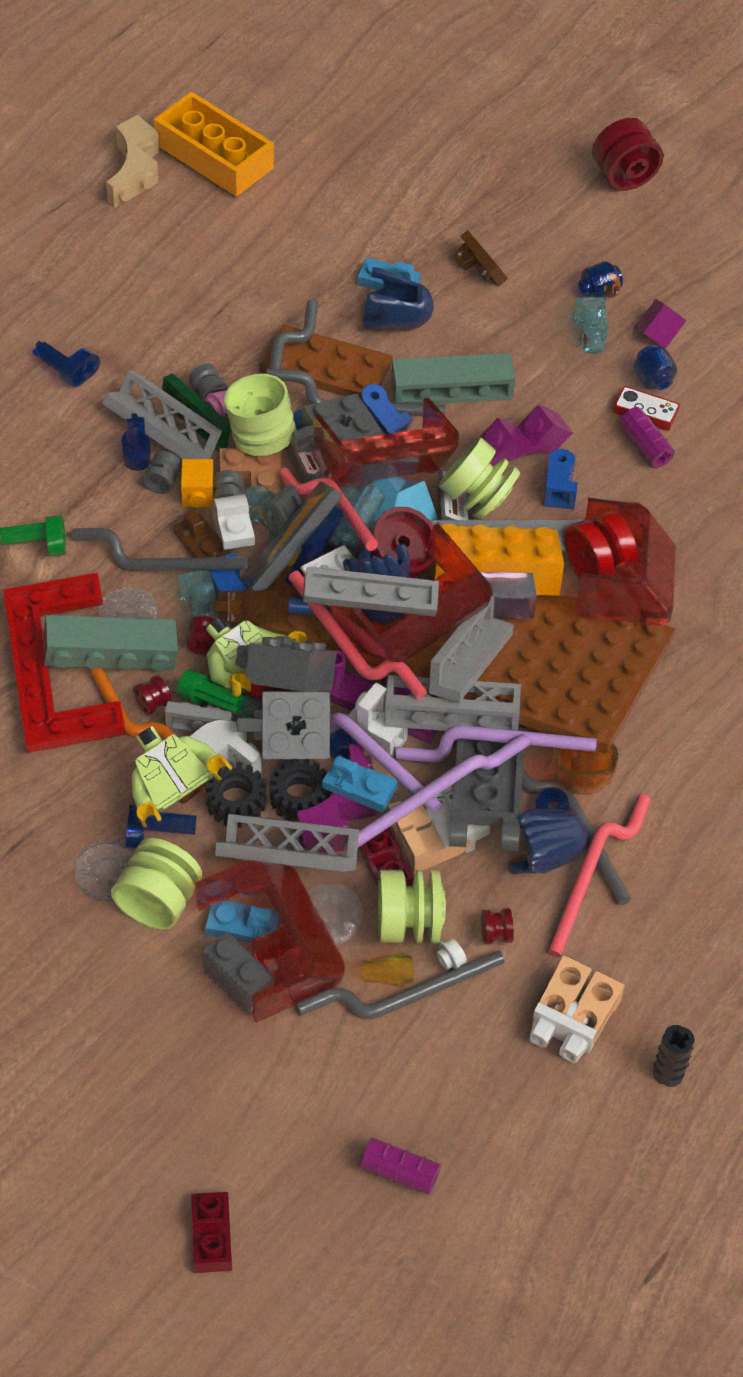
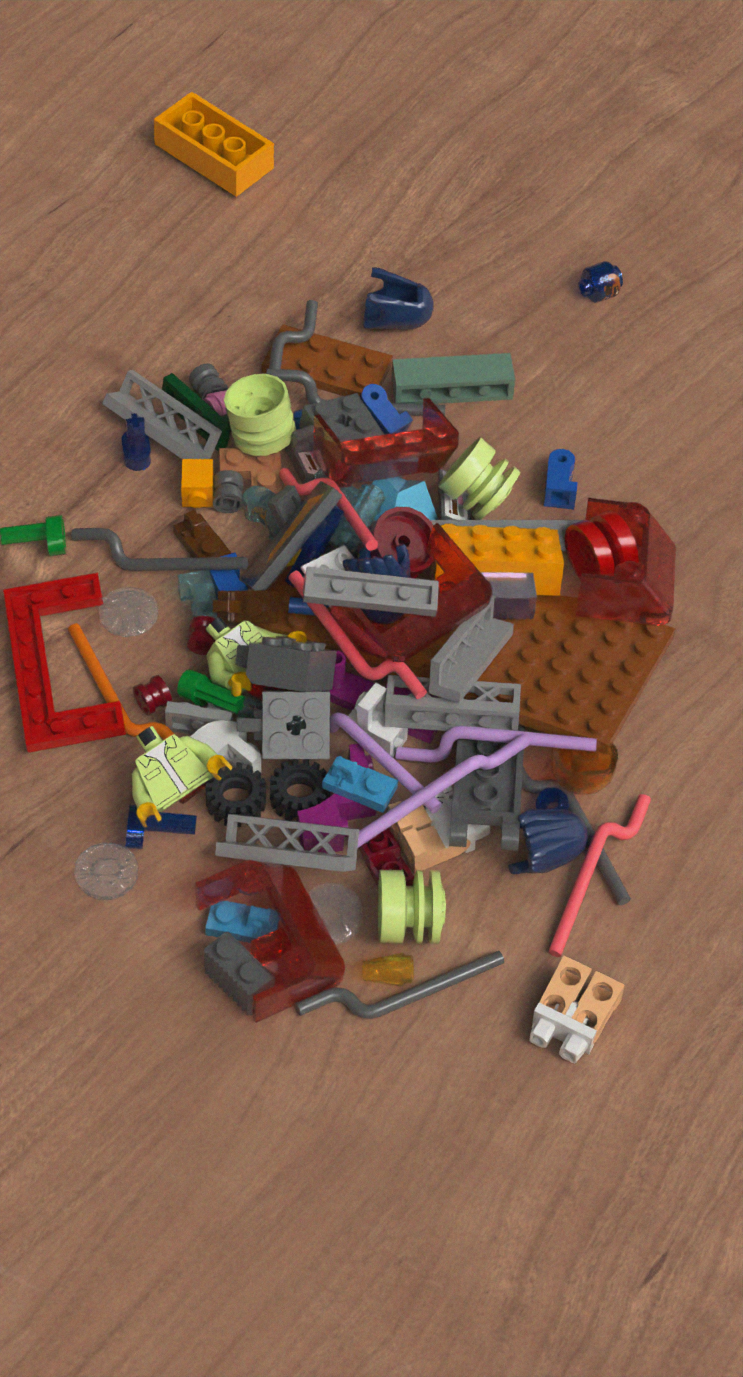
clear blue piece [32,341,100,387] -> none
sand green brick [43,615,178,671] -> none
tan arch [106,115,159,208] -> none
yellowish green wheel [111,838,202,930] -> none
dark grey wheel [143,451,182,494] -> none
dark red slope [191,1192,232,1273] -> none
white brick [212,494,255,550] -> none
clear blue plate [330,729,357,760] -> none
dark azure hinge [357,258,421,290] -> none
magenta axle [360,1137,441,1195] -> none
white plate [436,938,467,970] -> none
reddish brown hinge [453,230,508,286] -> none
magenta arch [480,404,573,466] -> none
dark red wheel [481,908,514,945] -> none
clear light blue leg [573,297,608,354] -> none
dark red wheel [592,117,664,191] -> none
tile [613,385,680,431] -> none
magenta axle [619,407,675,468] -> none
clear blue head [634,345,678,390] -> none
magenta panel [635,299,686,348] -> none
black axle [653,1025,695,1087] -> none

